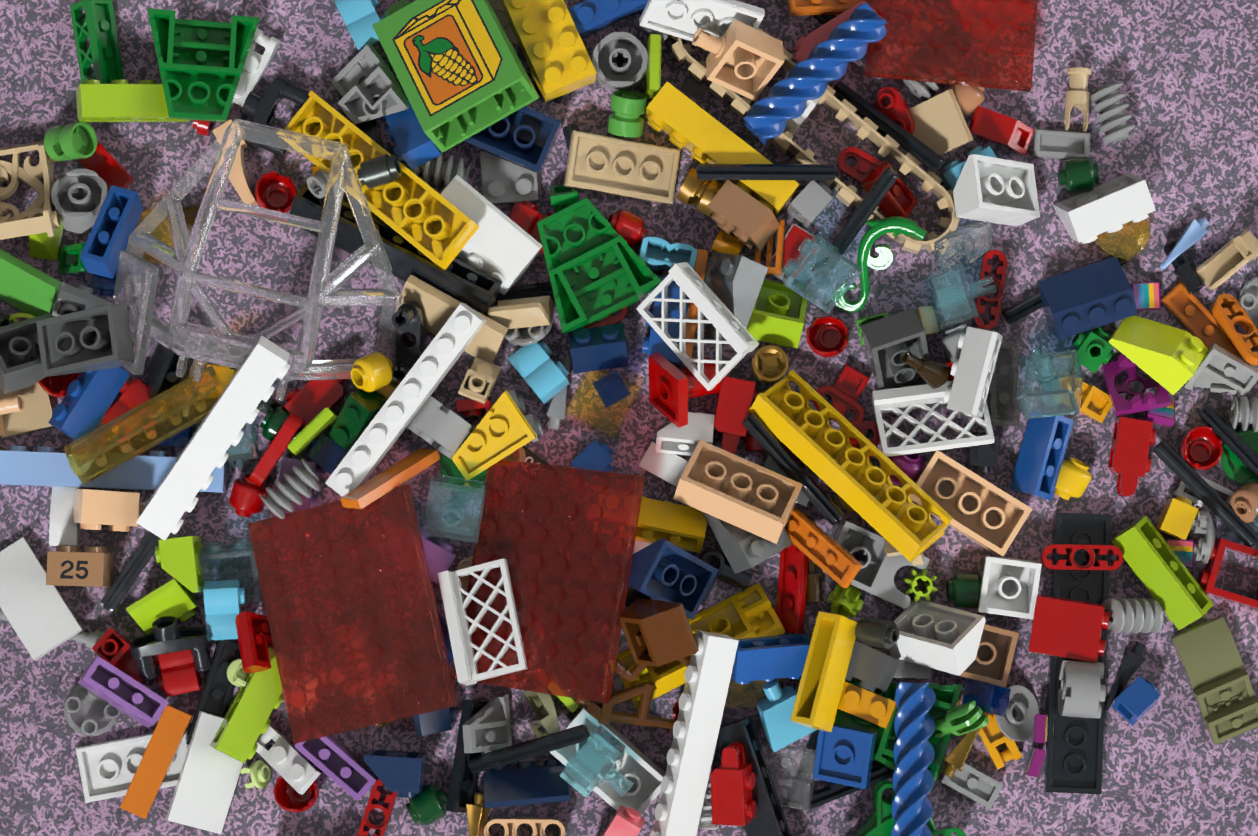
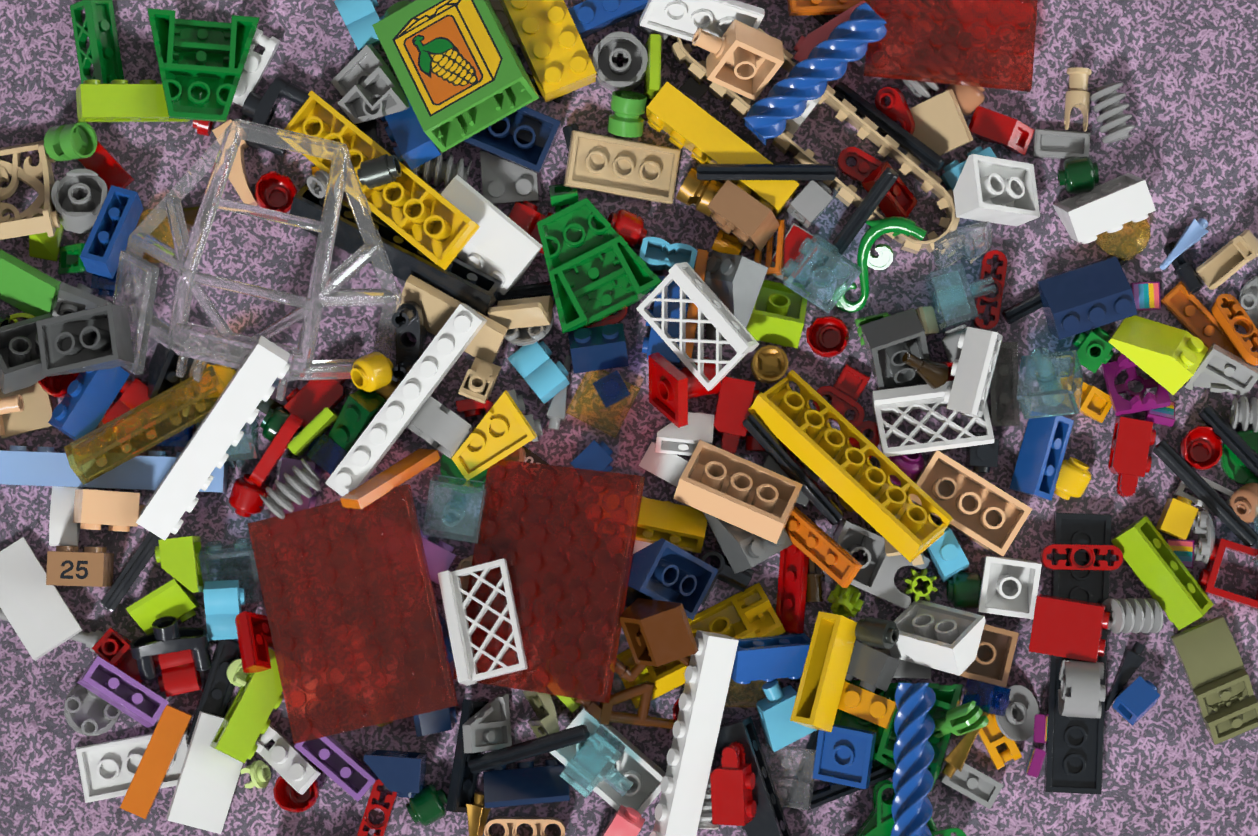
none -> medium azure torso [926,523,969,582]

